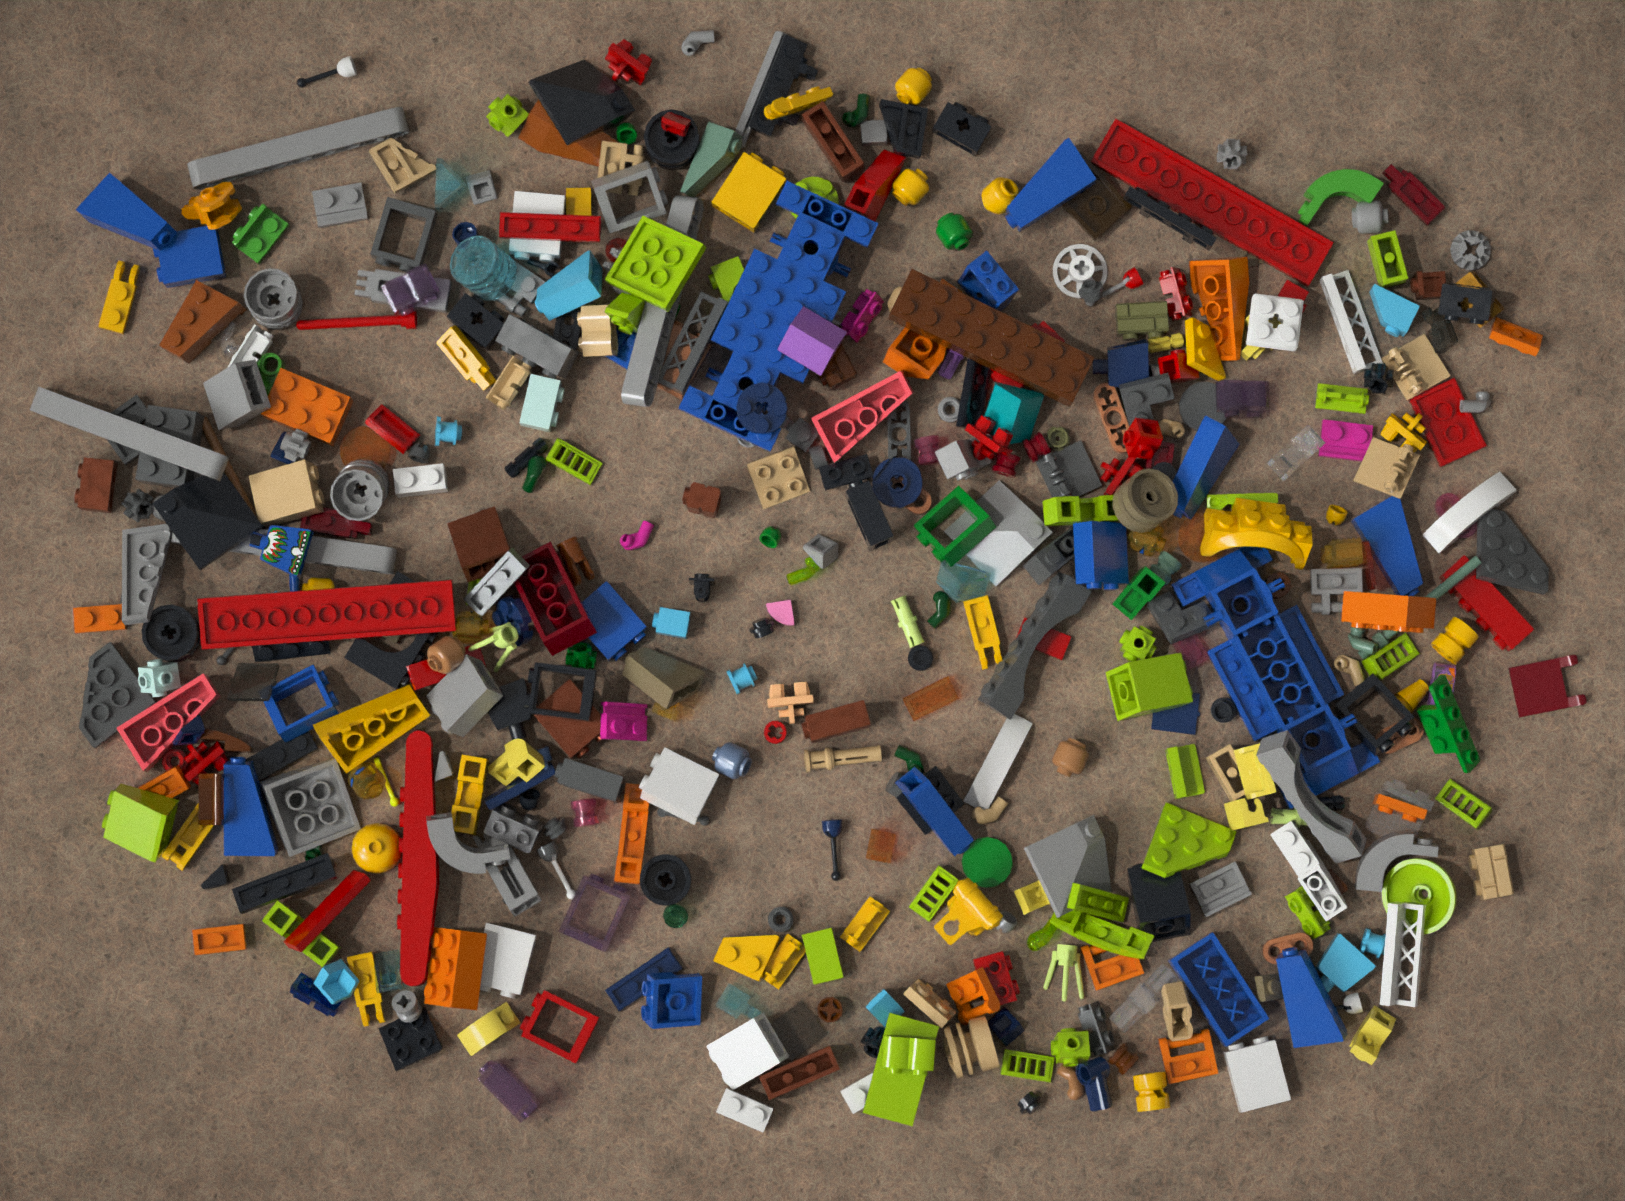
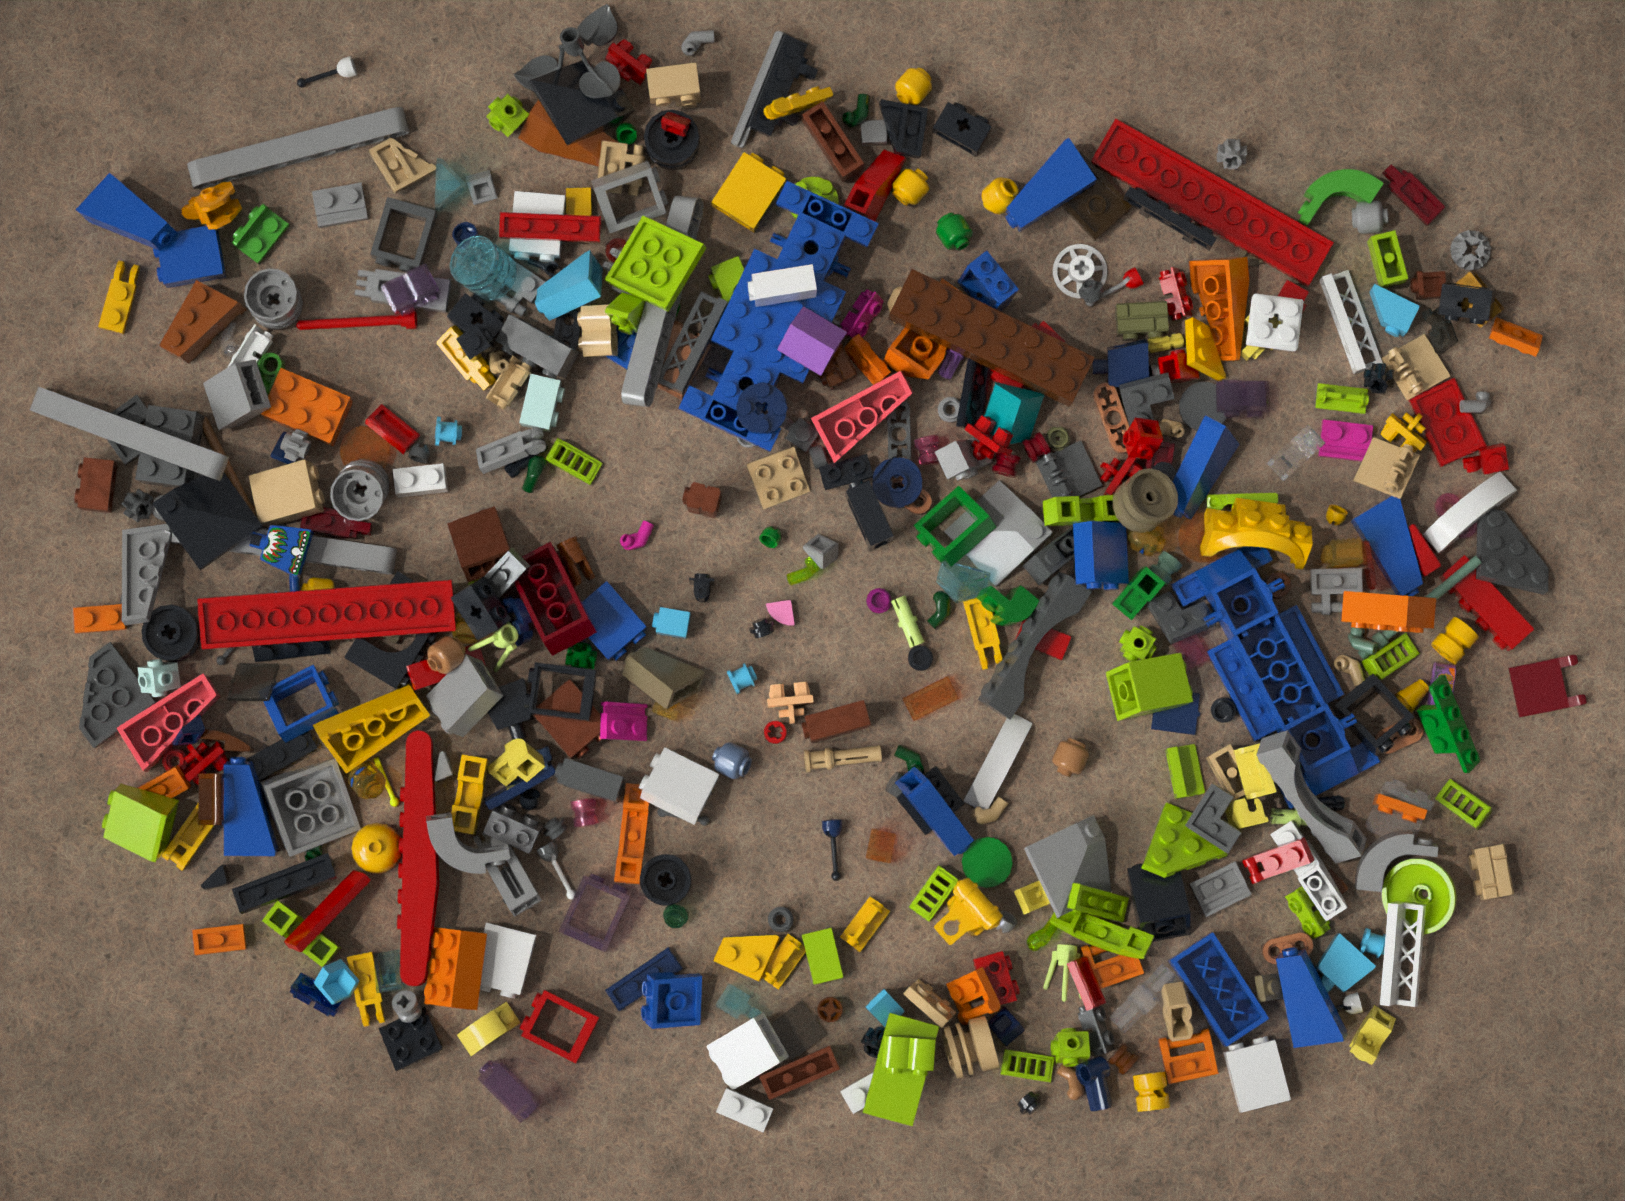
sand green slope [680,121,743,197] -> none
none -> black brick [451,577,511,640]
none -> black brick [456,325,495,362]
none -> light grey hinge [476,427,546,474]
none -> tan arm [488,350,509,374]
none -> dark grey plant [514,4,621,98]
none -> tan brick [646,63,701,108]
none -> white brick [747,264,817,307]
none -> orange plate [844,334,891,385]
none -> magenta plate [866,588,892,614]
none -> green brick [976,585,1040,626]
none -> red tile [1067,956,1106,1011]
none -> dark grey plate [1185,782,1243,854]
none -> plate [1242,837,1314,884]
none -> red slope [1408,524,1441,578]
none -> red plate [1462,443,1509,475]

